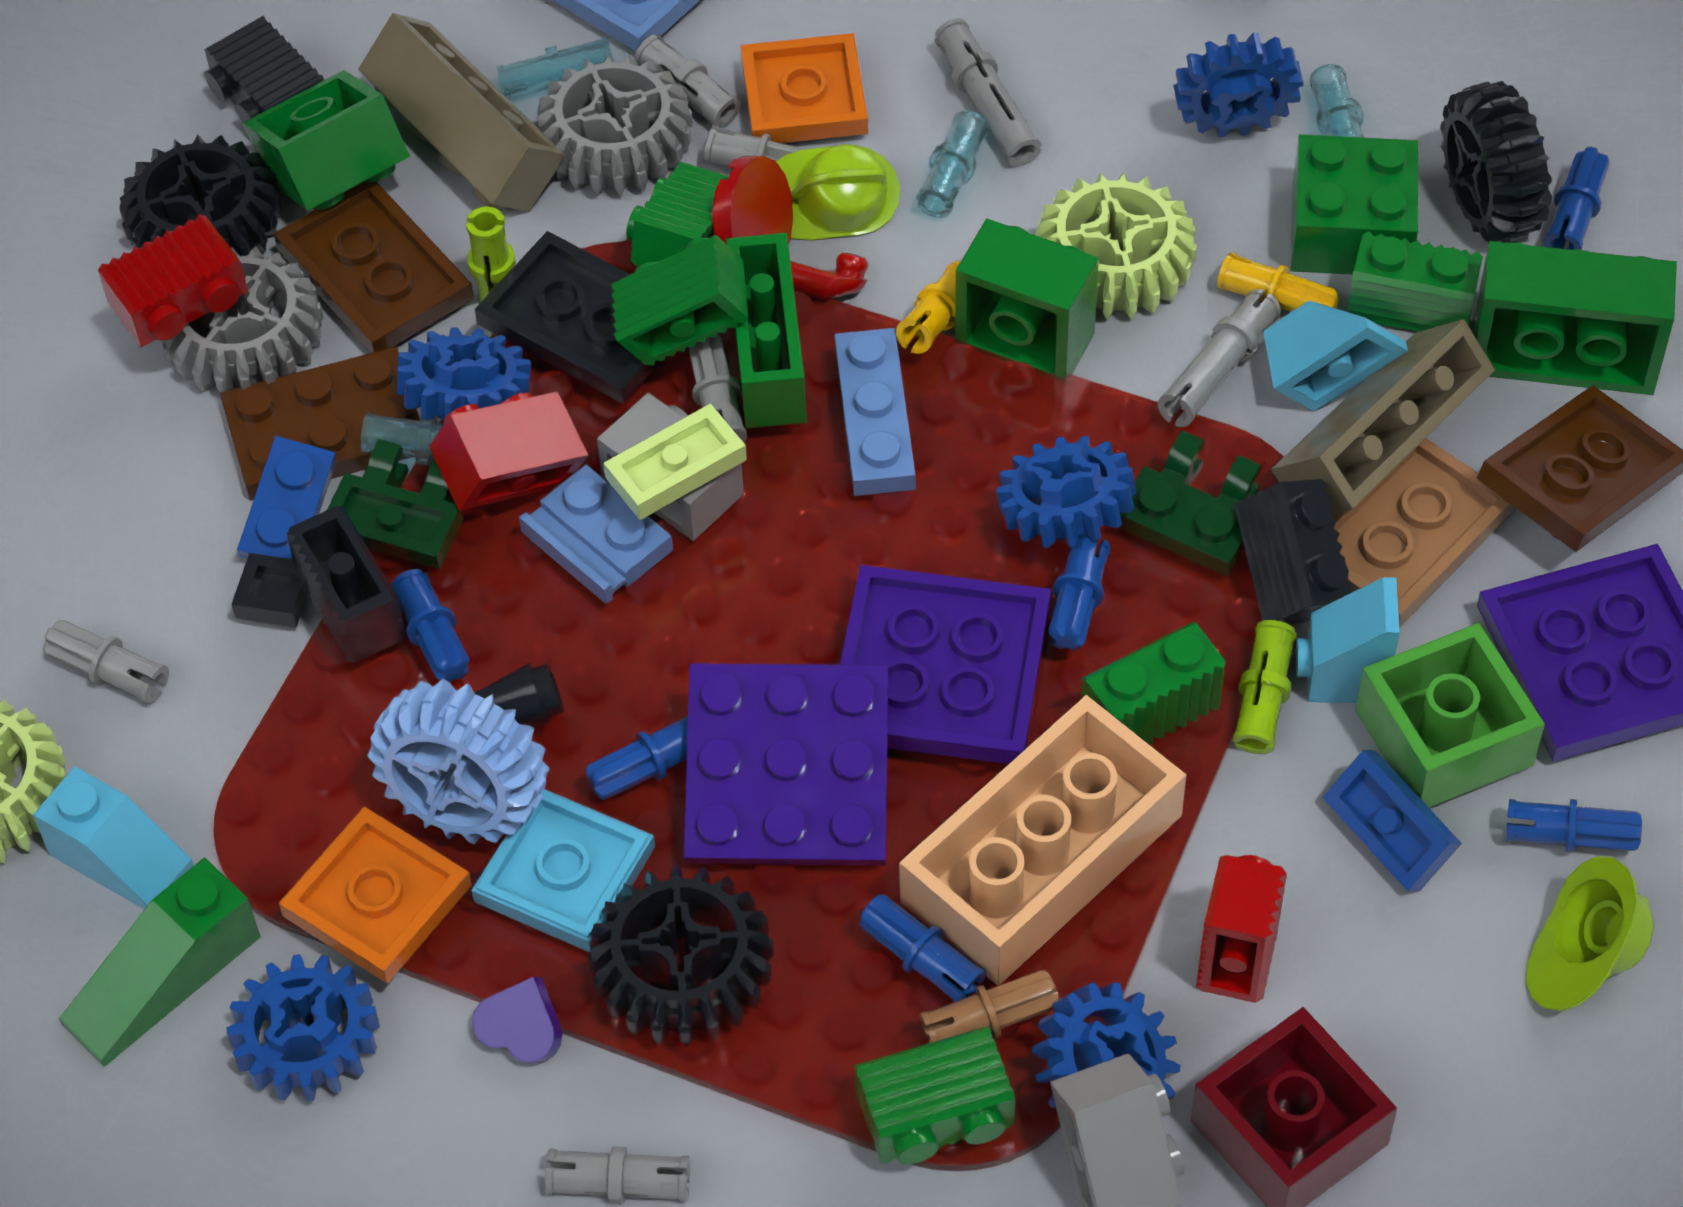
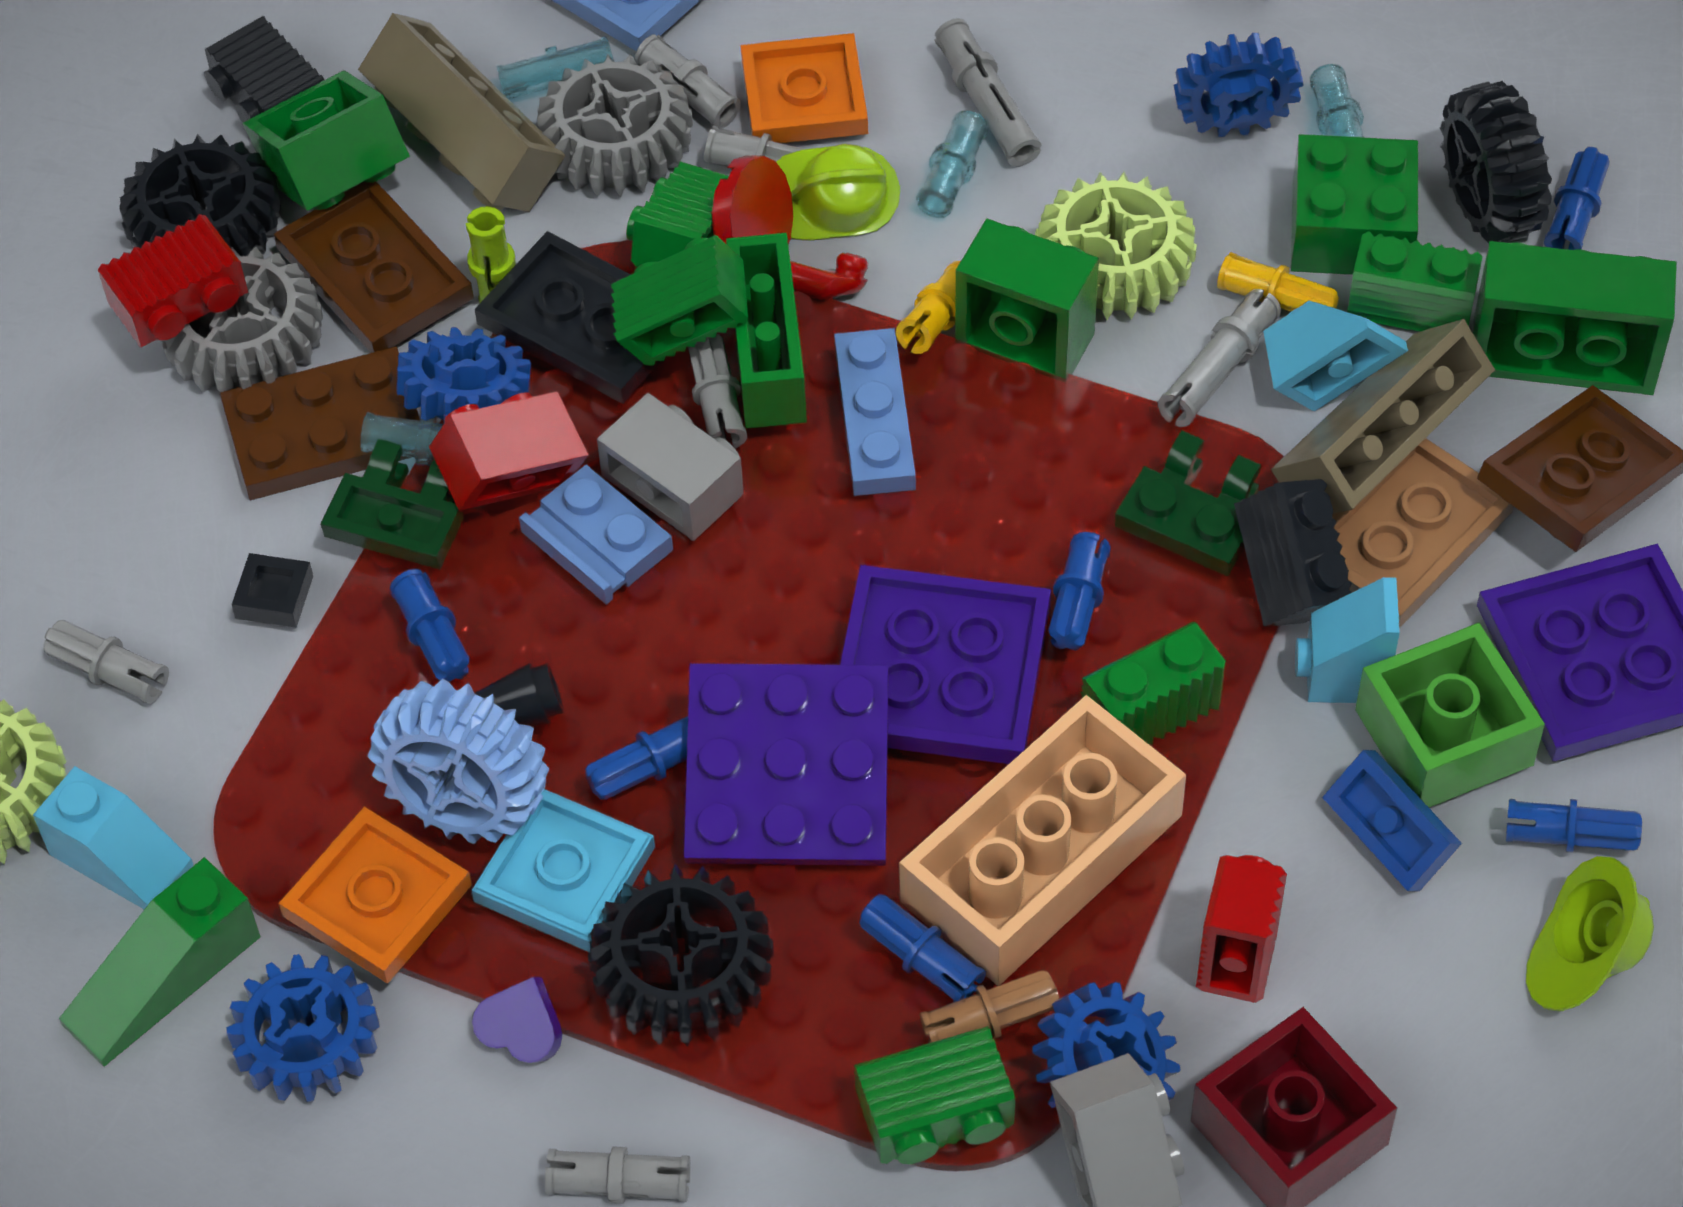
blue plate [237,436,337,559] -> none
black brick [287,506,406,663] -> none
yellowish green plate [603,403,747,520] -> none
blue gear [996,436,1136,548] -> none
lime pin [1232,620,1297,754] -> none

